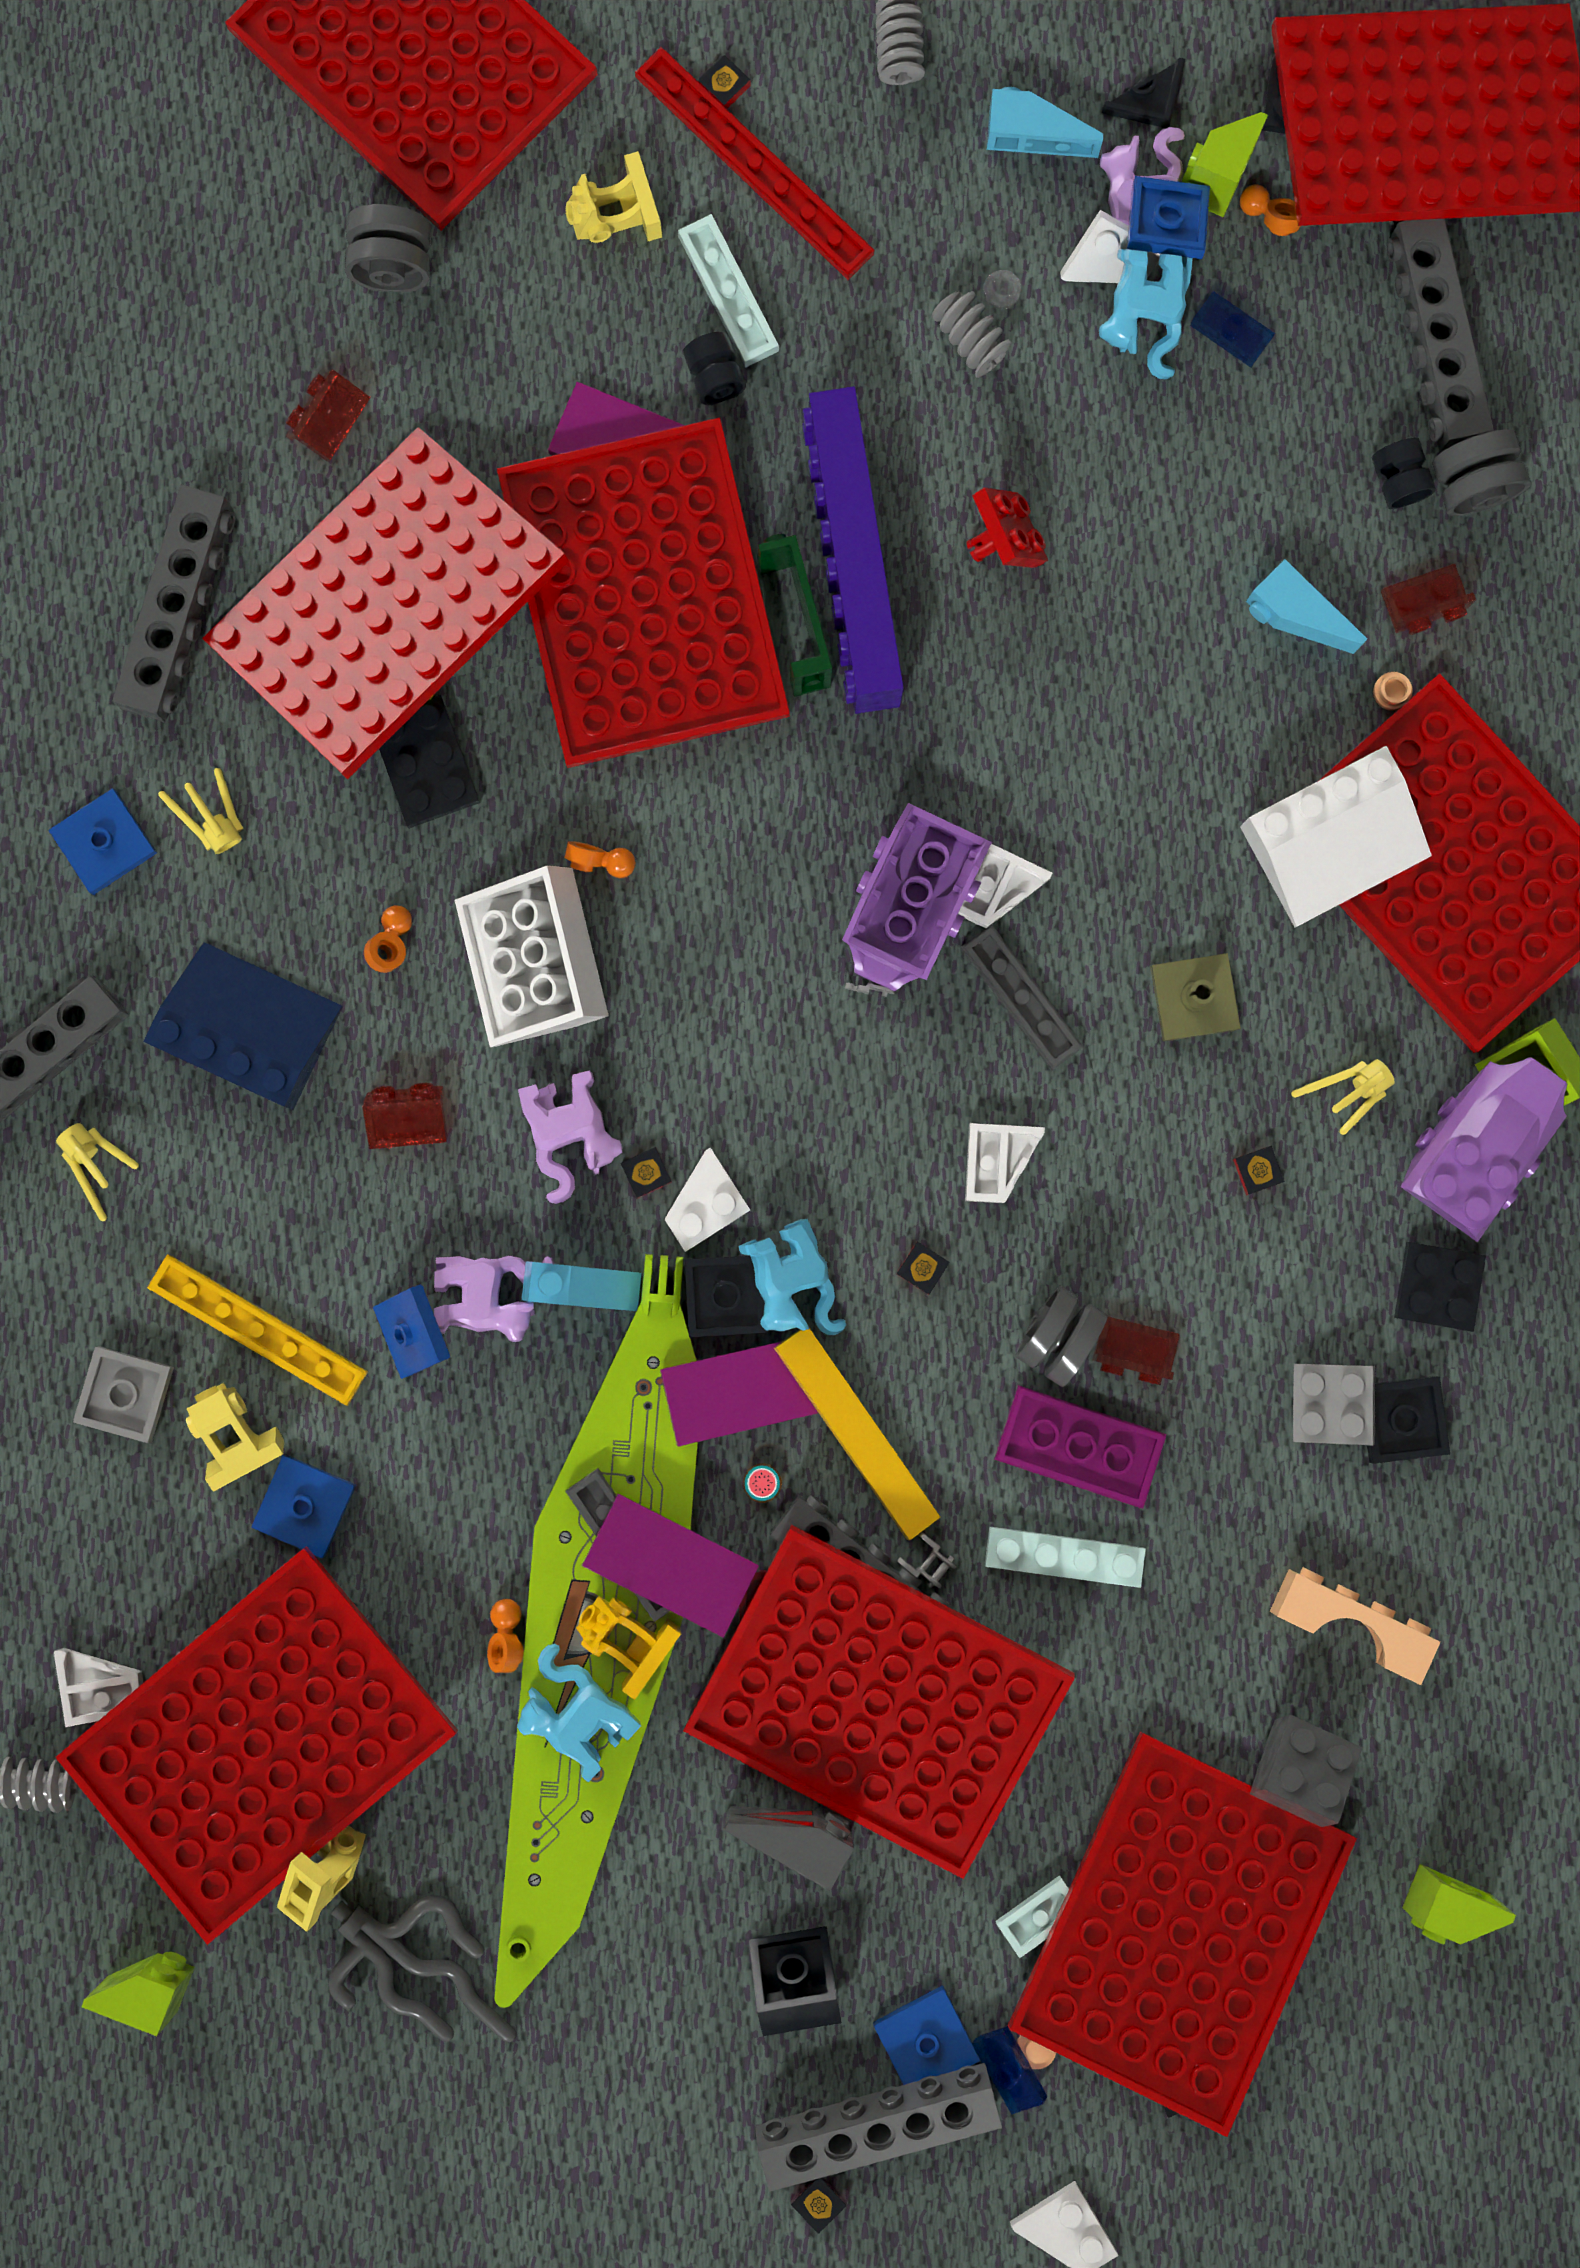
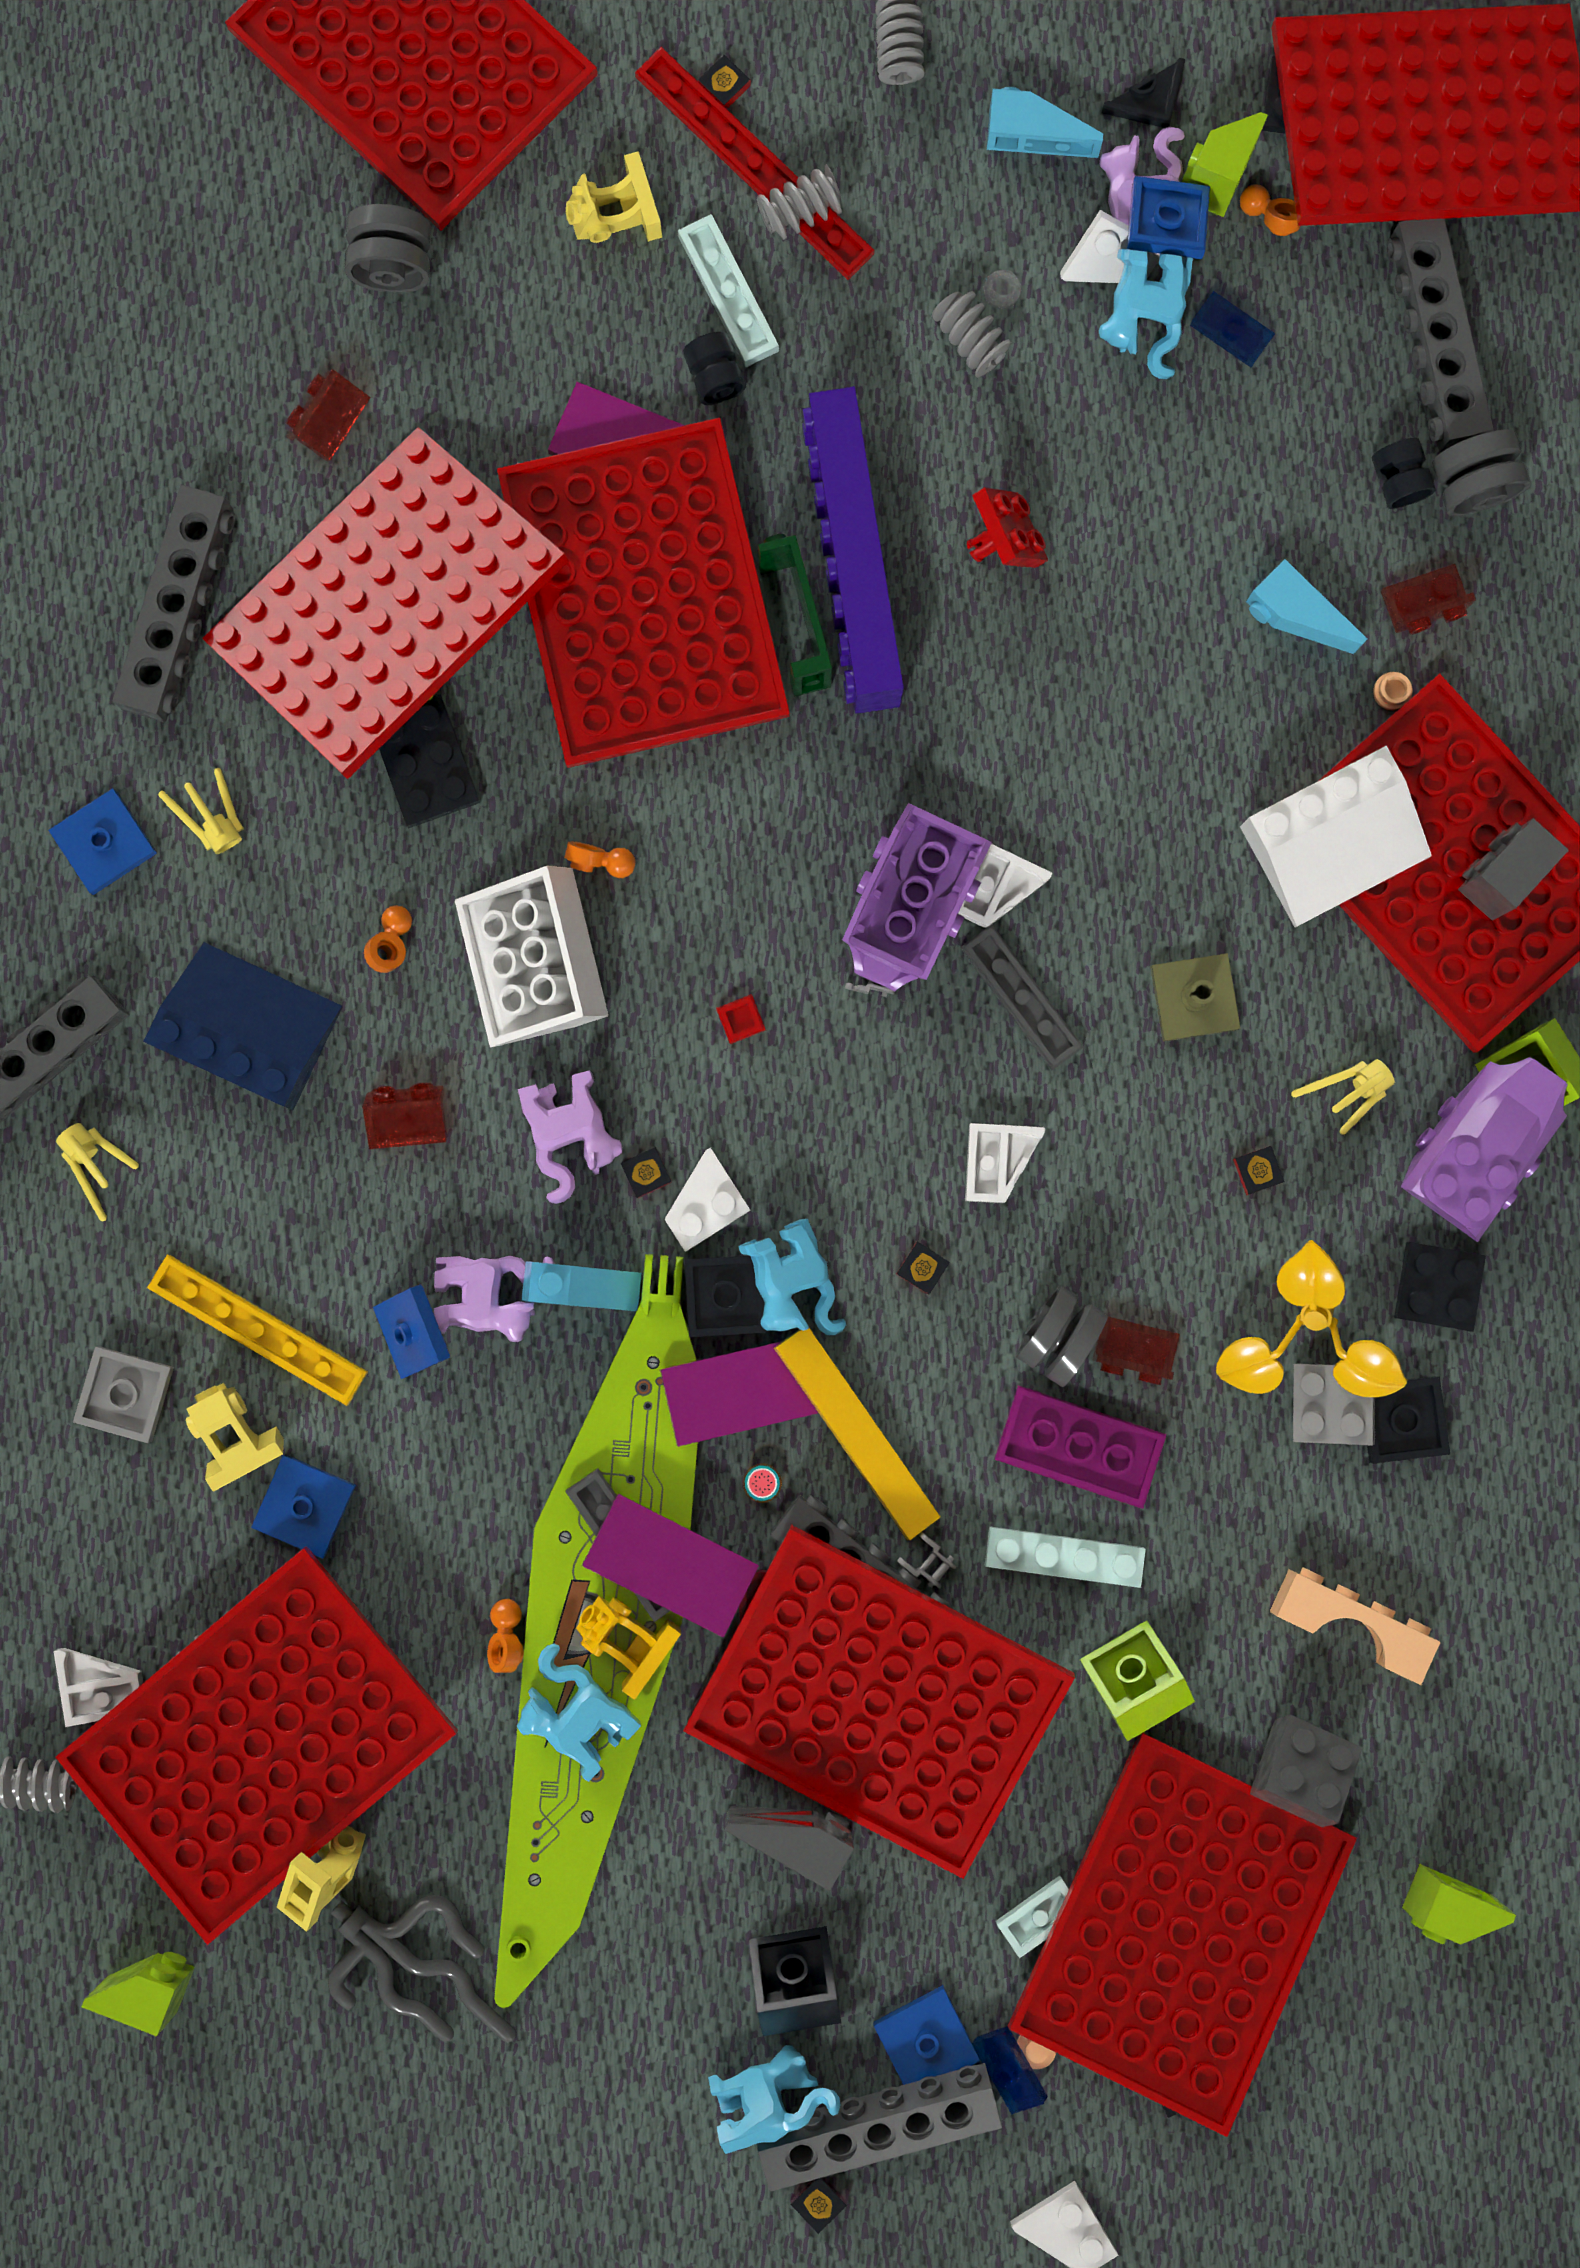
none -> medium azure animal [708,2045,841,2154]
none -> red tile [716,994,767,1044]
none -> light grey piece [757,164,842,240]
none -> lime slope [1080,1620,1195,1741]
none -> yellow plant [1216,1240,1407,1397]
none -> dark grey brick [1458,818,1569,920]

